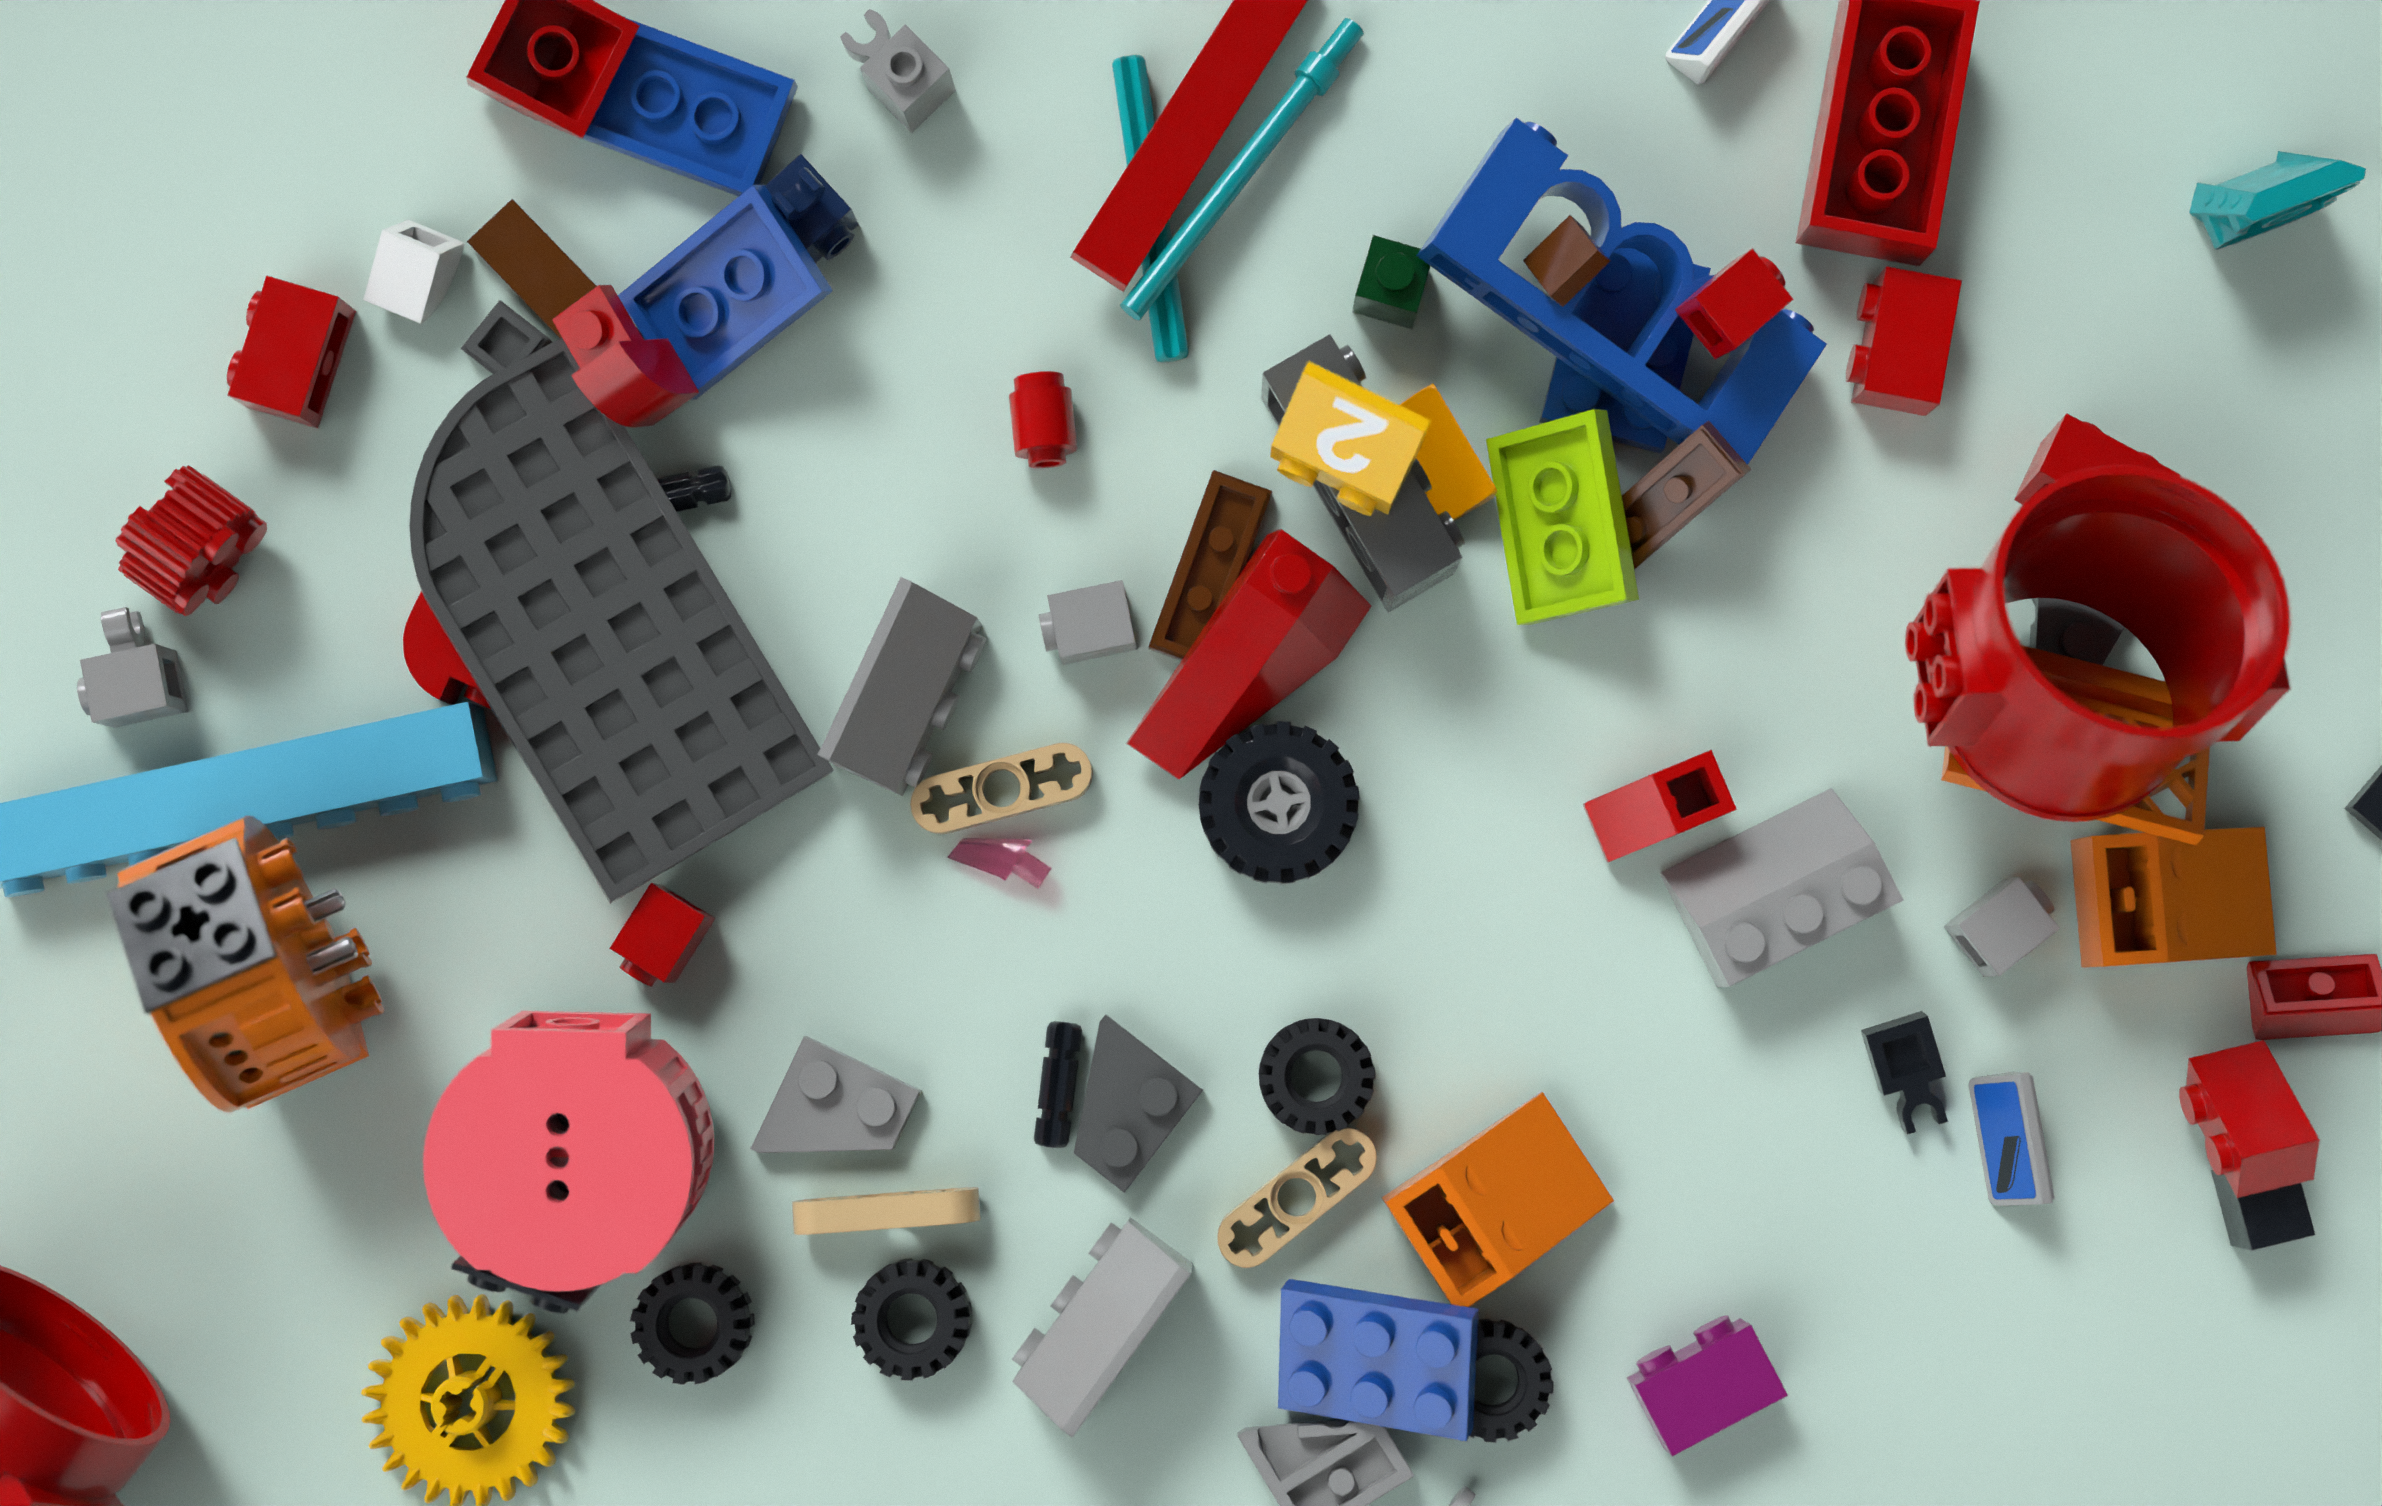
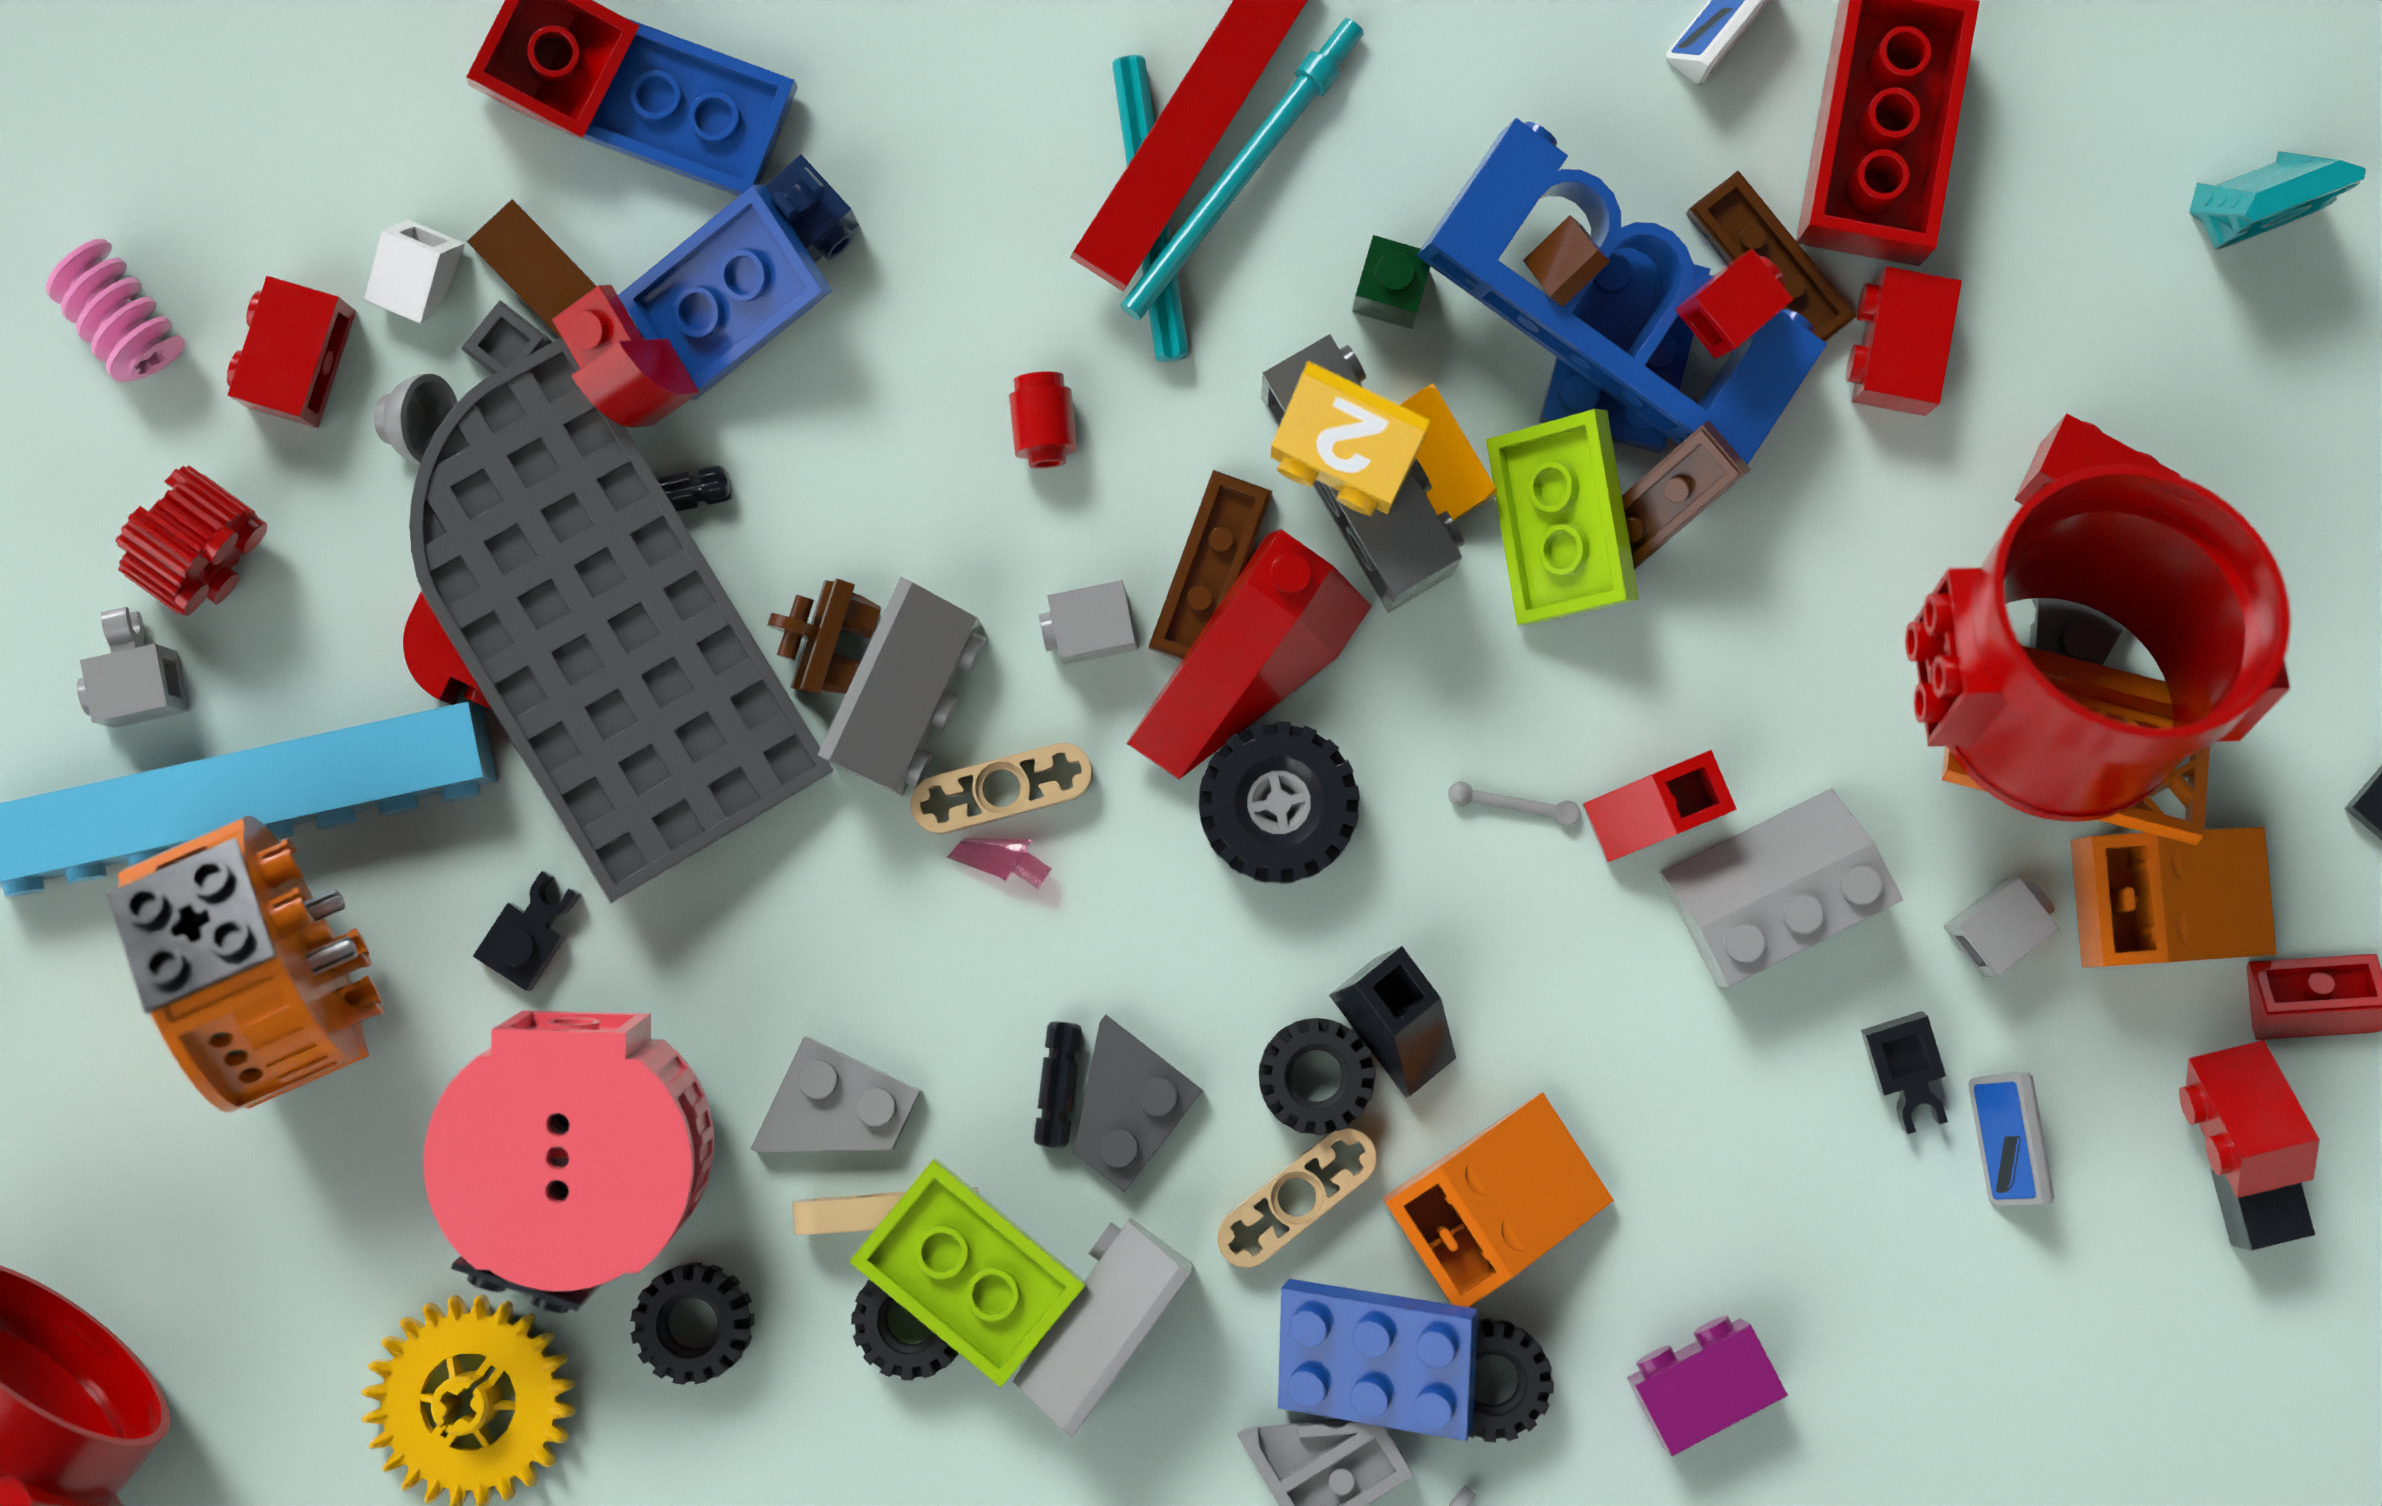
red brick [609,883,716,987] -> none
light grey brick [840,9,956,133] -> none
none -> bright pink piece [46,239,185,382]
none -> light grey piece [374,374,458,464]
none -> black plate [473,871,581,991]
none -> reddish brown hips [767,578,881,694]
none -> lime plate [849,1157,1086,1388]
none -> black slope [1329,946,1456,1098]
none -> light grey hinge [1448,781,1580,826]
none -> reddish brown tile [1686,170,1857,342]

